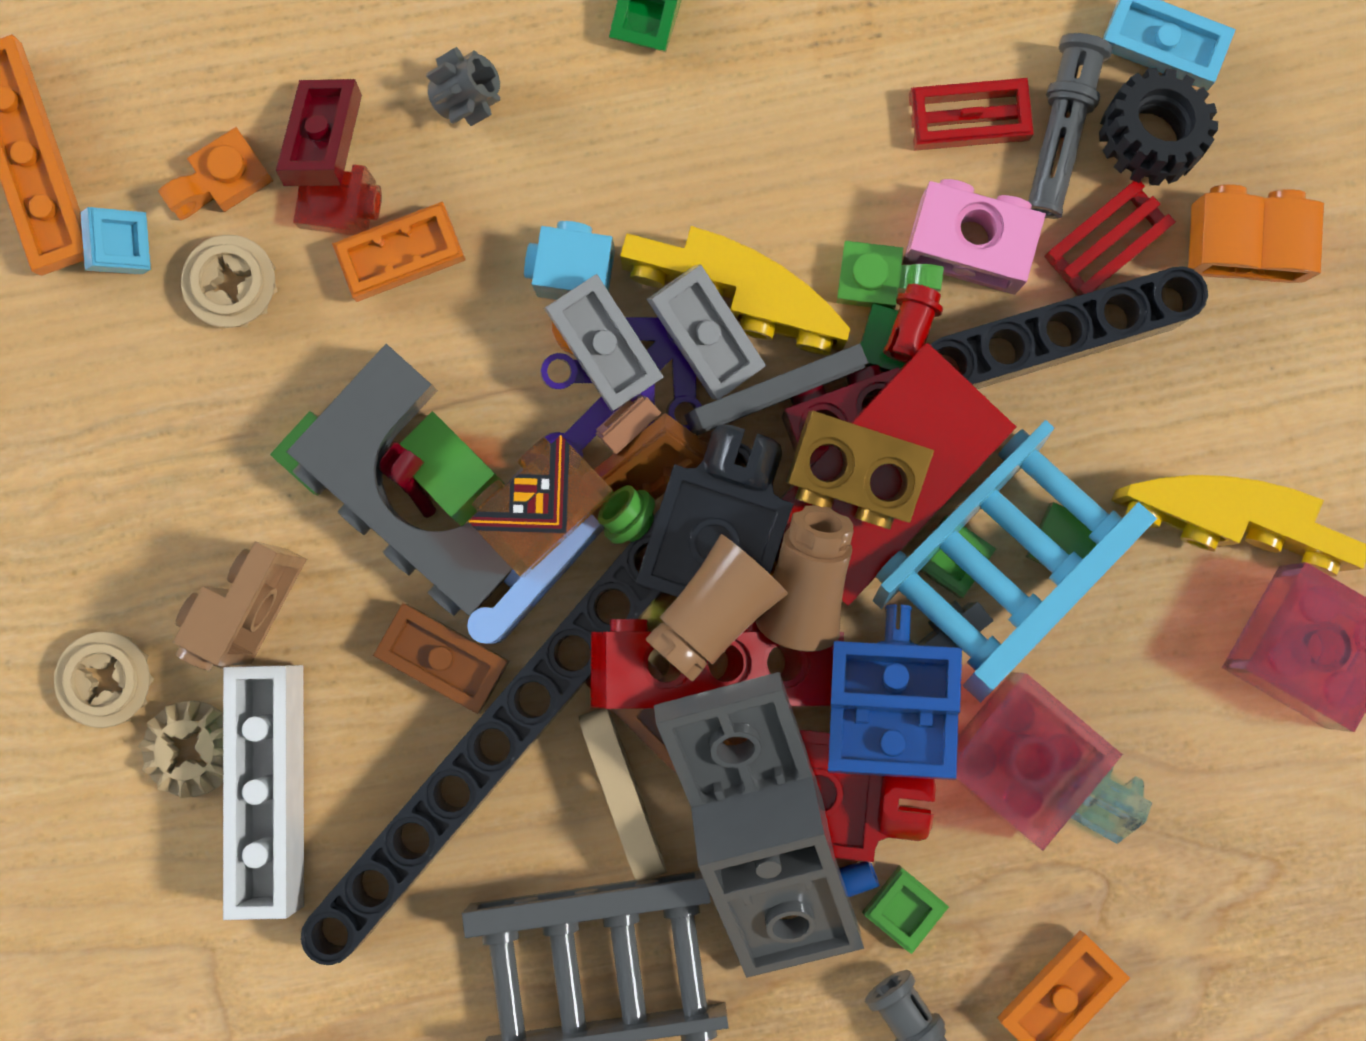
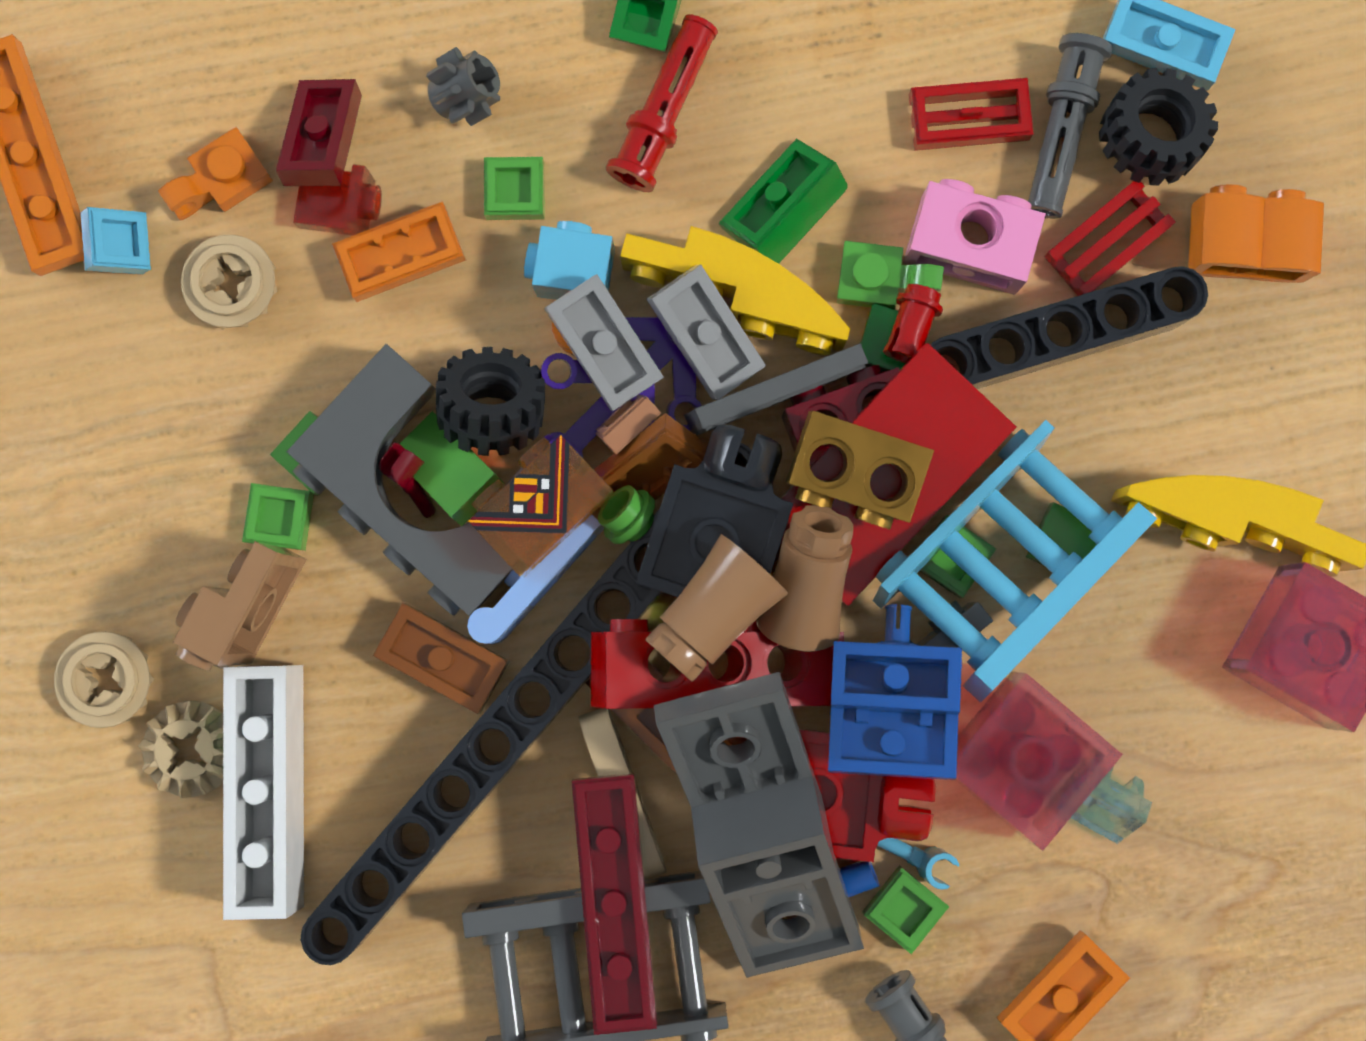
none -> bright green tile [242,483,314,551]
none -> black tyre [436,347,545,456]
none -> bright green tile [484,157,545,220]
none -> dark red tile [571,773,657,1035]
none -> red pin [605,14,718,193]
none -> green slope [719,138,848,264]
none -> medium azure hand [877,838,959,890]

